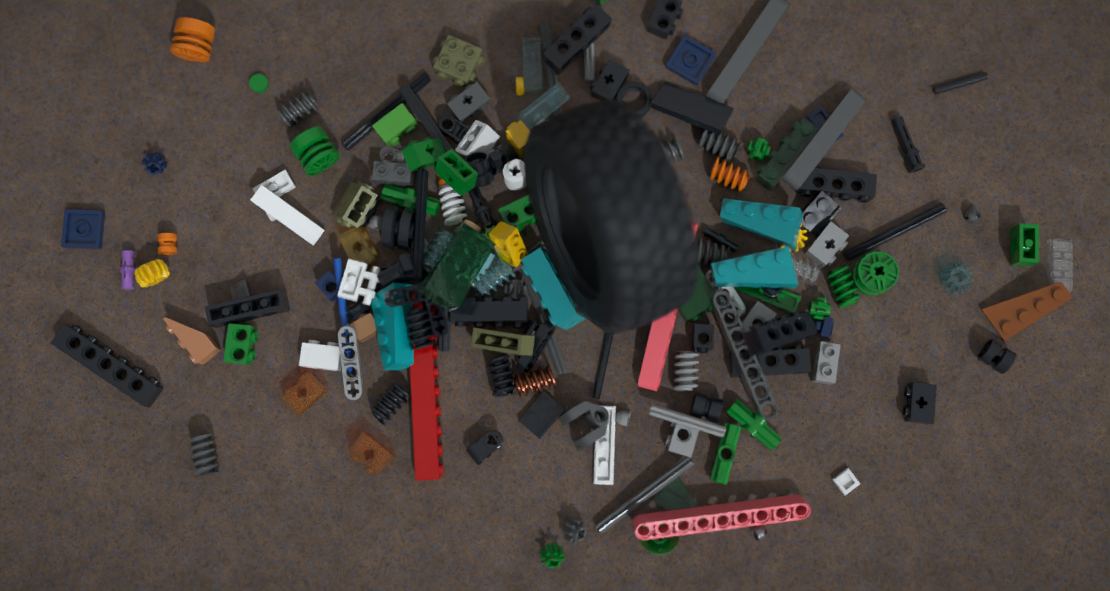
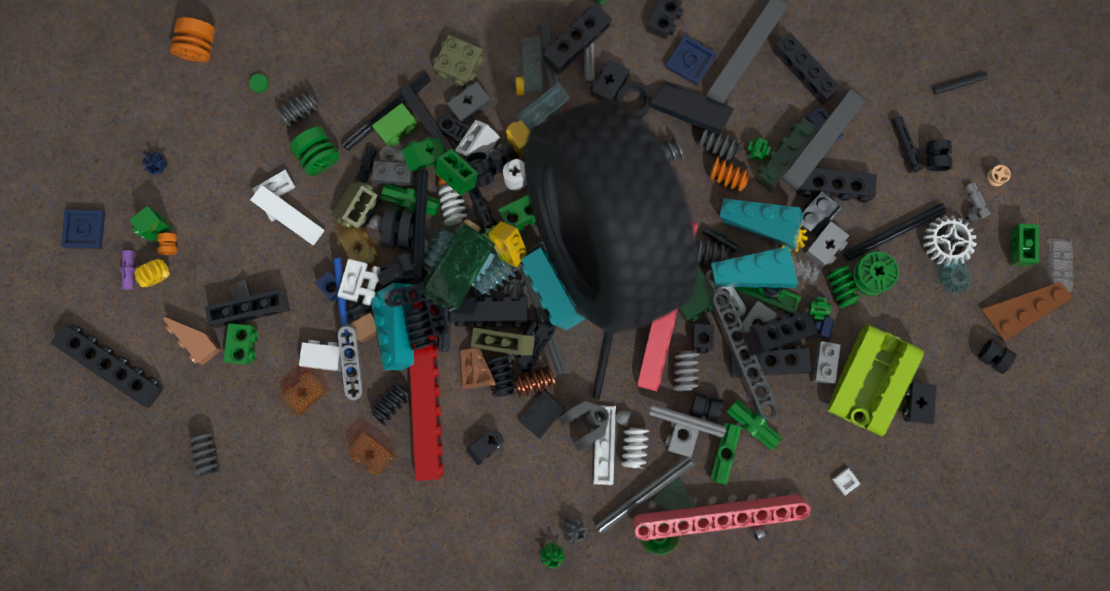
none -> green brick [129,206,171,242]
none -> black axle [356,146,377,183]
none -> nougat wing [460,348,495,389]
none -> white piece [621,428,649,469]
none -> black brick [773,32,840,105]
none -> lime panel [827,324,924,437]
none -> white gear [923,216,977,267]
none -> black wheel [926,139,953,171]
none -> light grey axle [965,182,990,218]
none -> light nougat wheel [987,165,1011,186]

